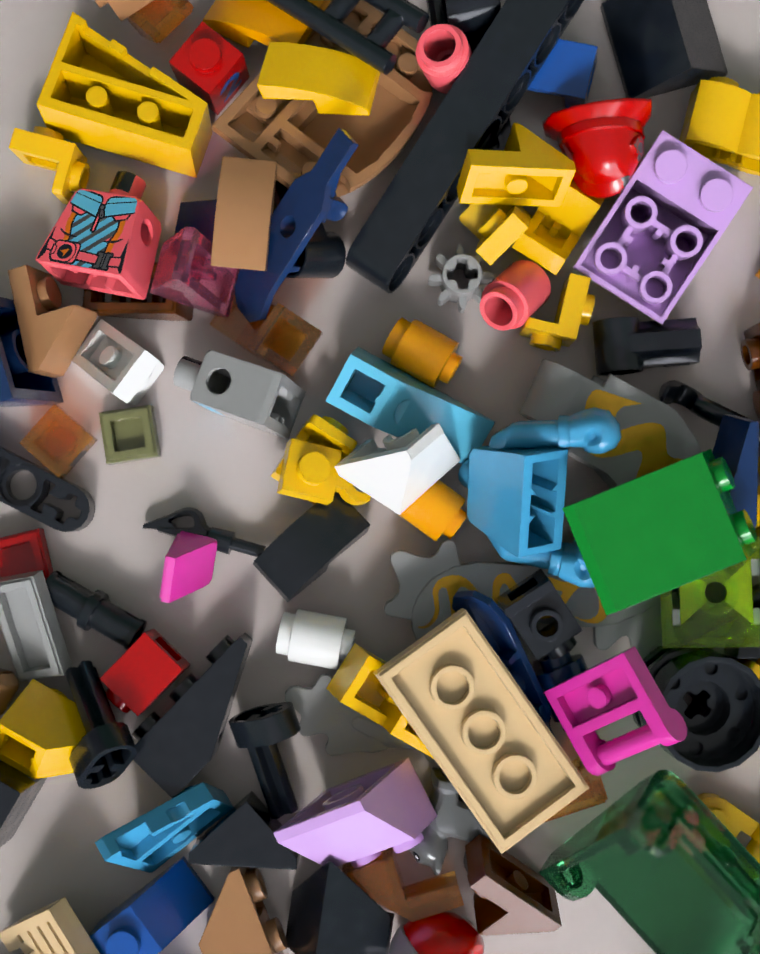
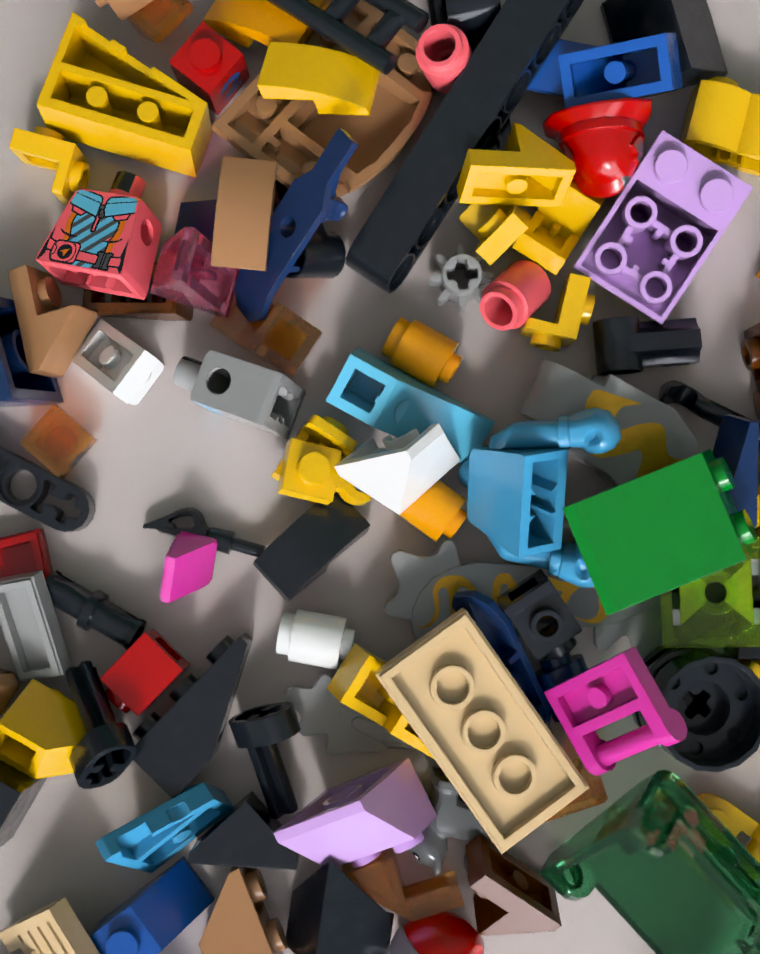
olive tile [99,405,161,465] -> none
none -> blue slope [558,33,683,109]

